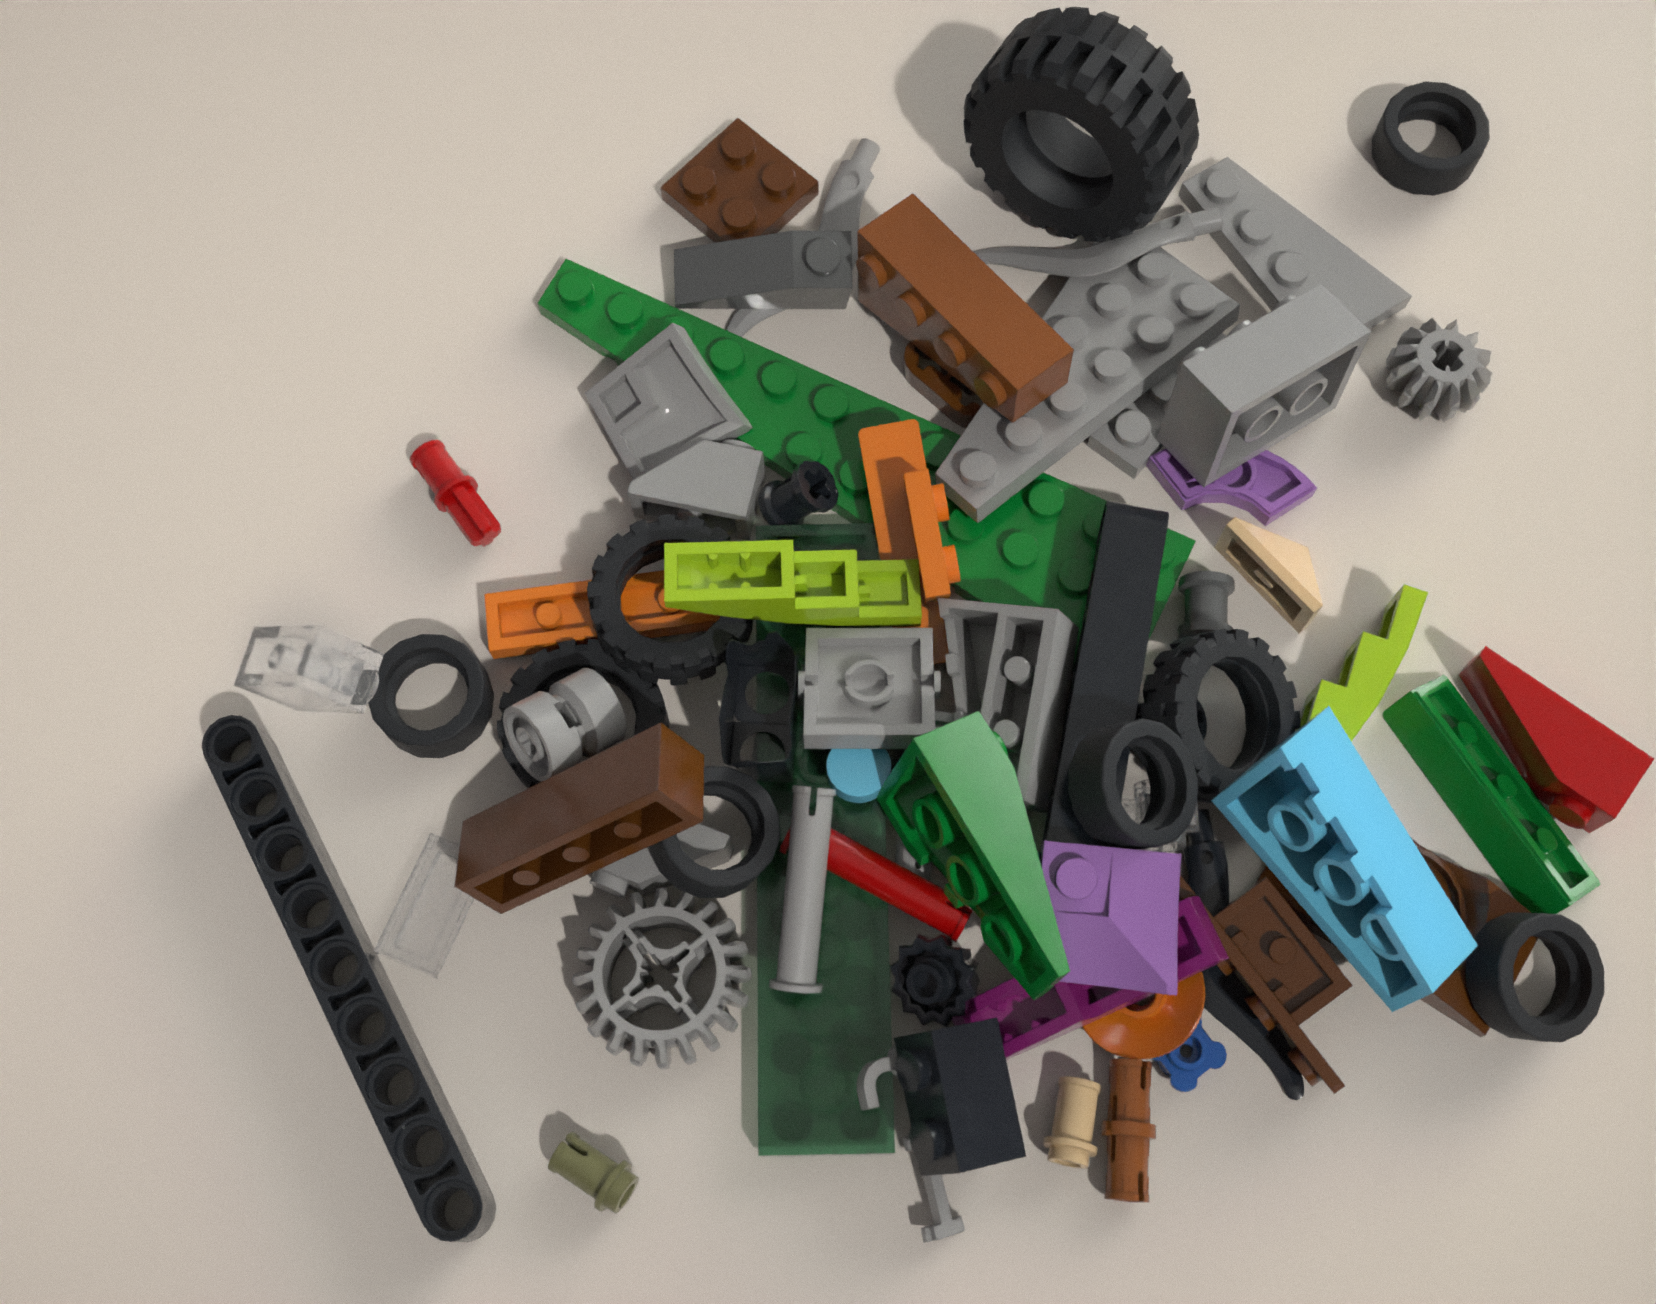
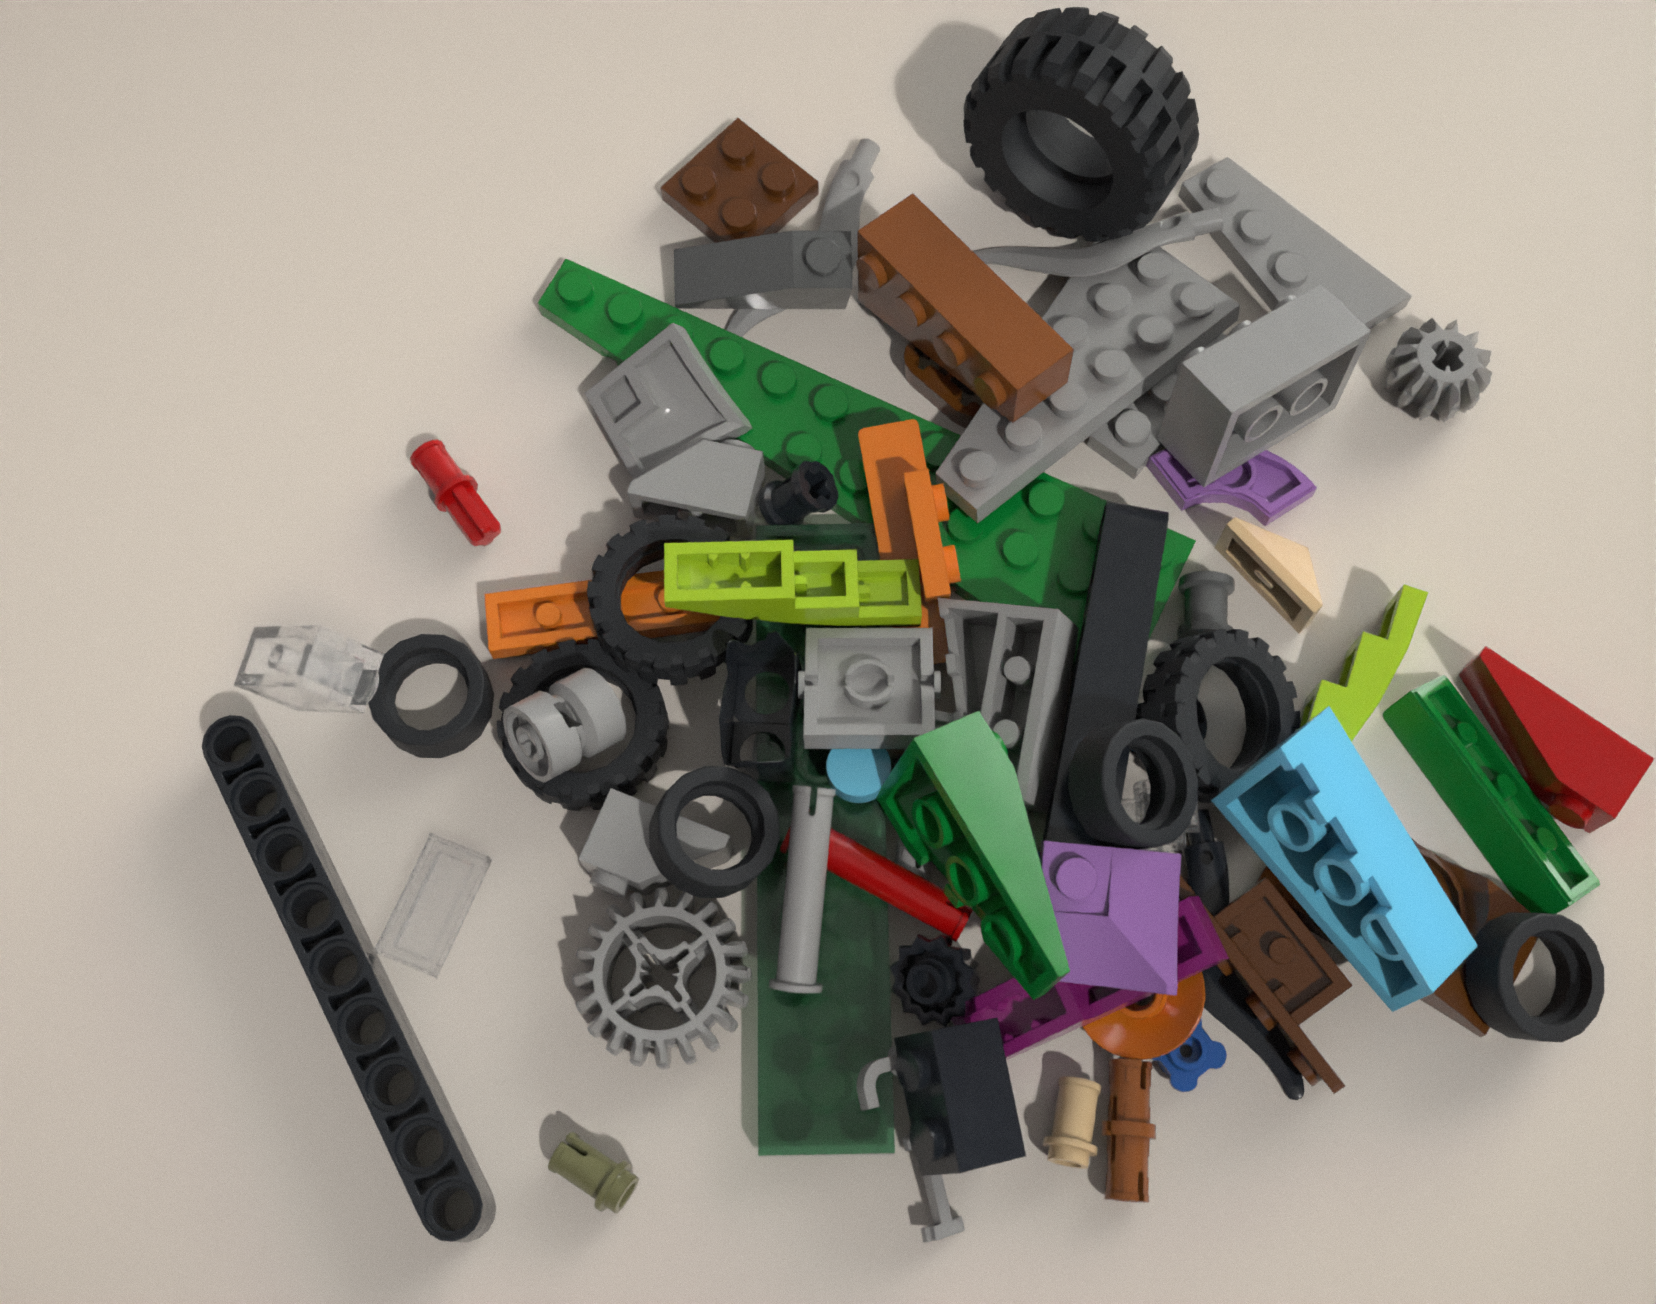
reddish brown brick [454,723,704,914] -> none
black tyre [1372,81,1490,196] -> none

